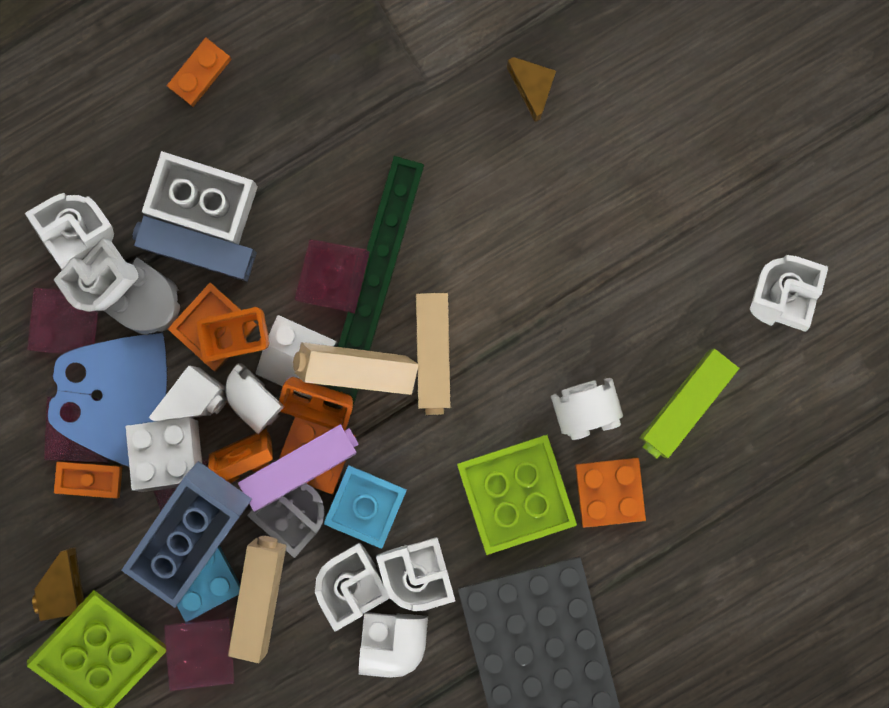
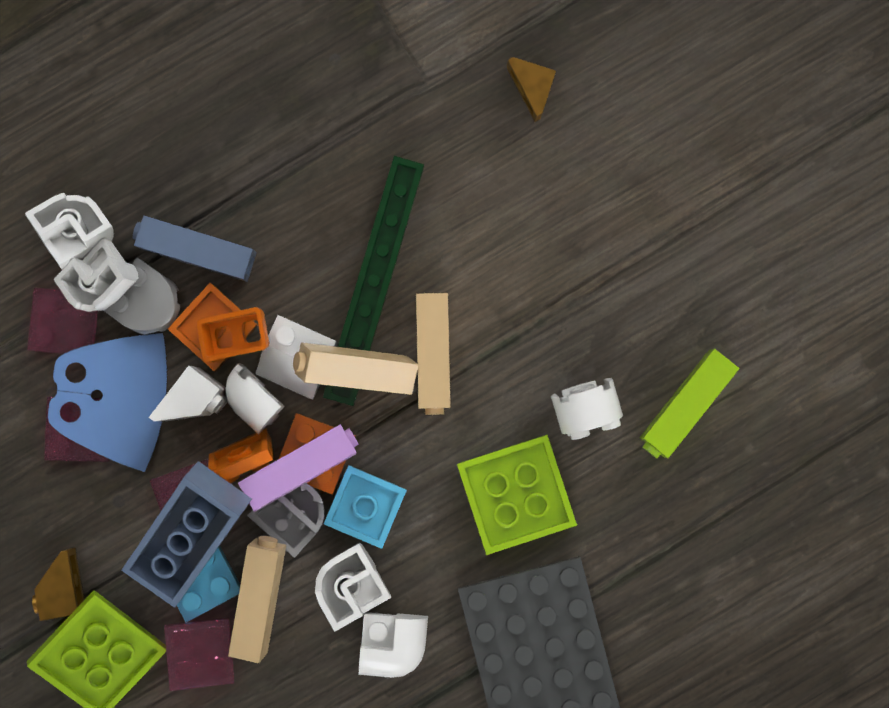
orange plate [54,461,123,498] -> none
white brick [125,417,202,492] -> none
white brick [142,151,258,245] -> none
orange plate [167,37,232,107] -> none
orange piece [279,377,353,431] -> none
clear pink plate [295,239,370,314] -> none
white brick [376,537,455,611] -> none
orange plate [575,458,646,528] -> none
white brick [750,255,828,332] -> none

